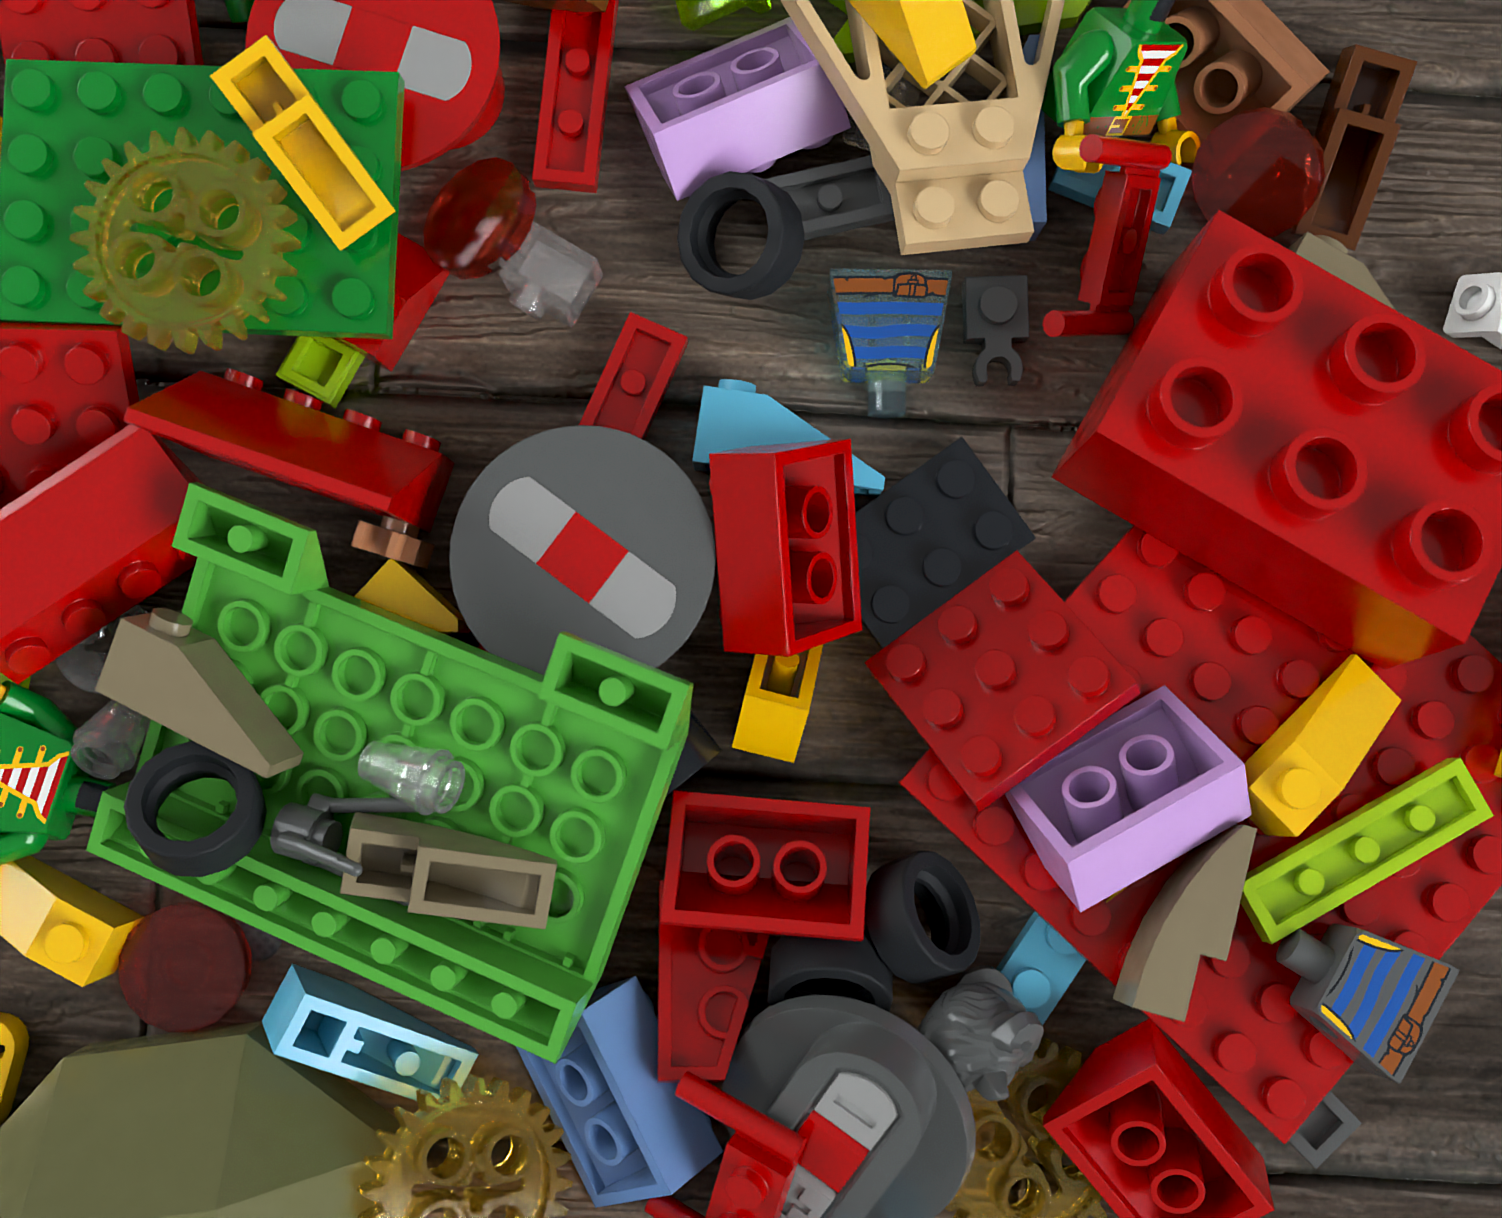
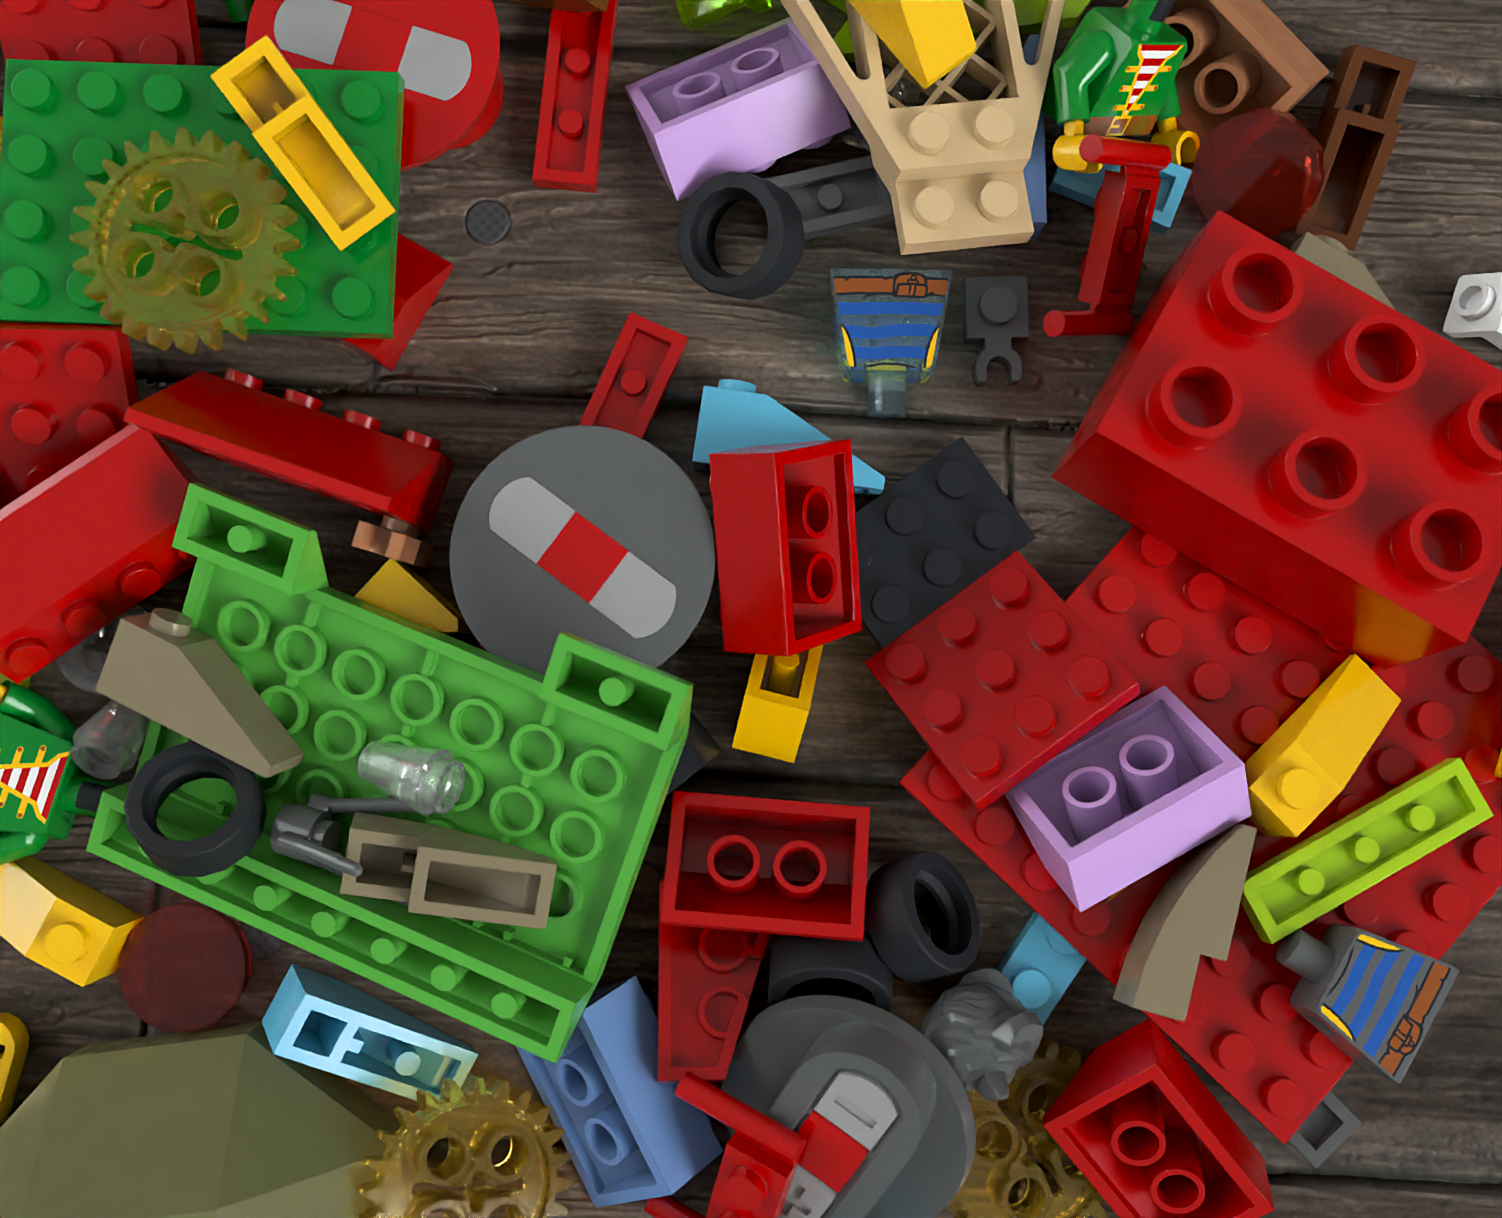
lime tile [275,336,365,409] -> none
clear red tile [423,157,537,280] -> none
clear brick [499,220,604,328] -> none

